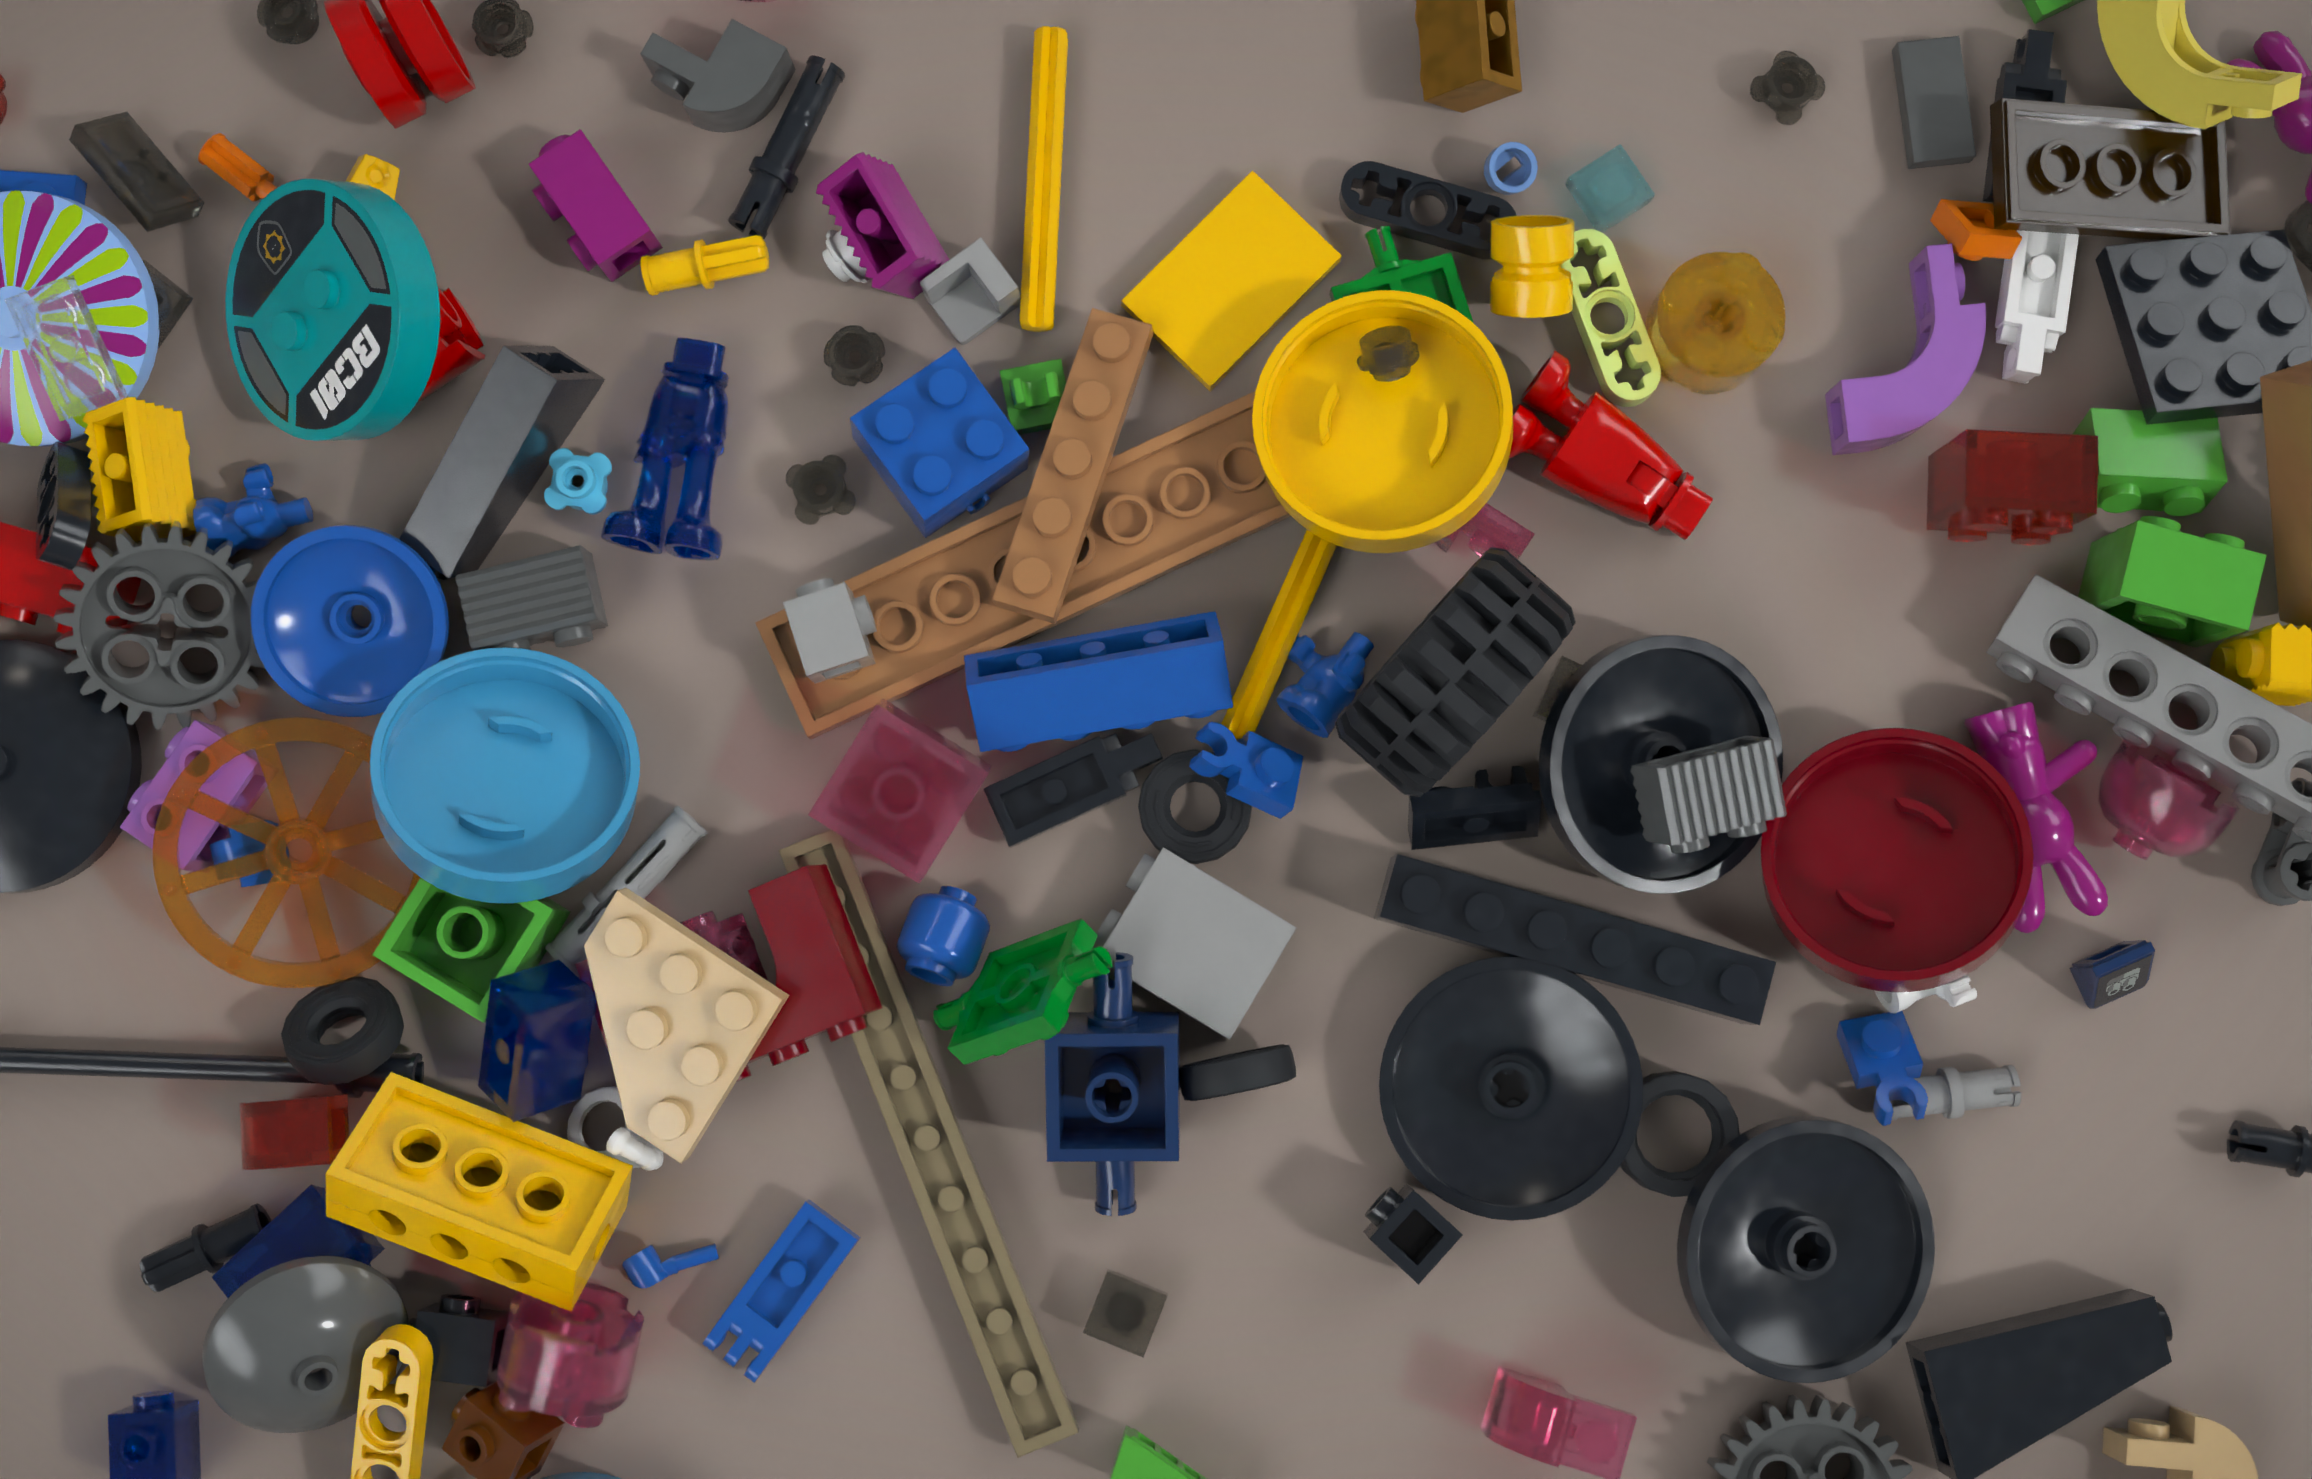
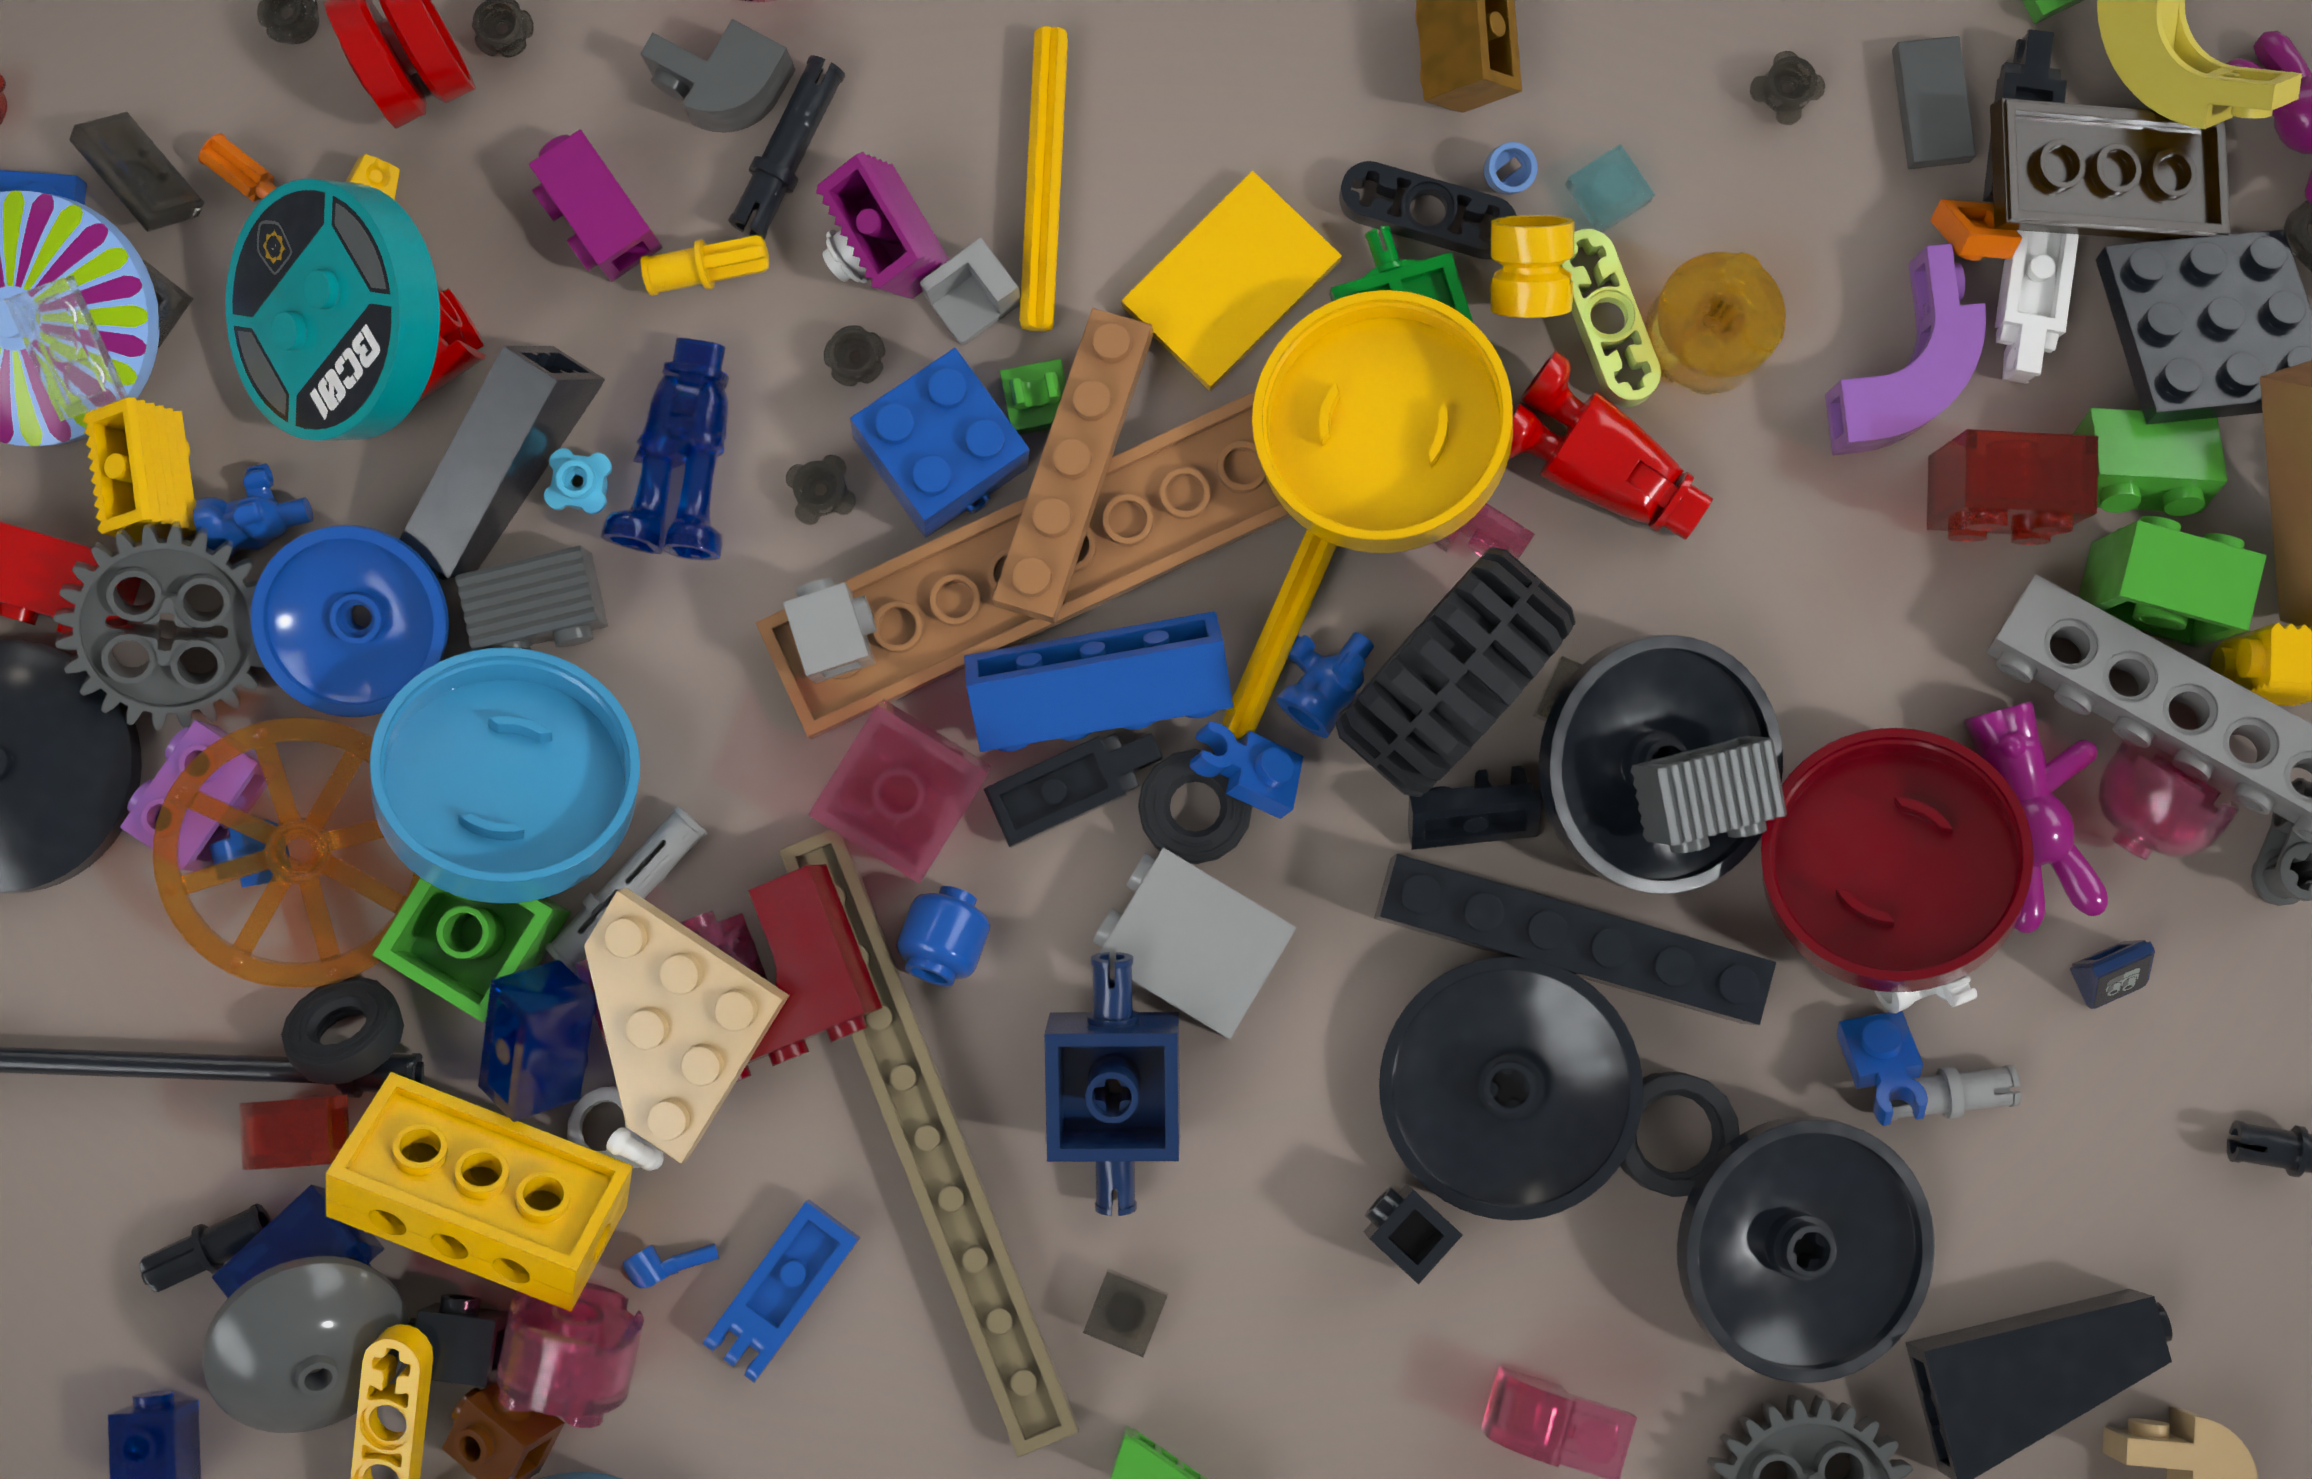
black beam [36,442,91,570] -> none
green plate [933,918,1112,1065] -> none
black tyre [1179,1044,1296,1101] -> none
clear smoke plate [1357,326,1420,382] -> none

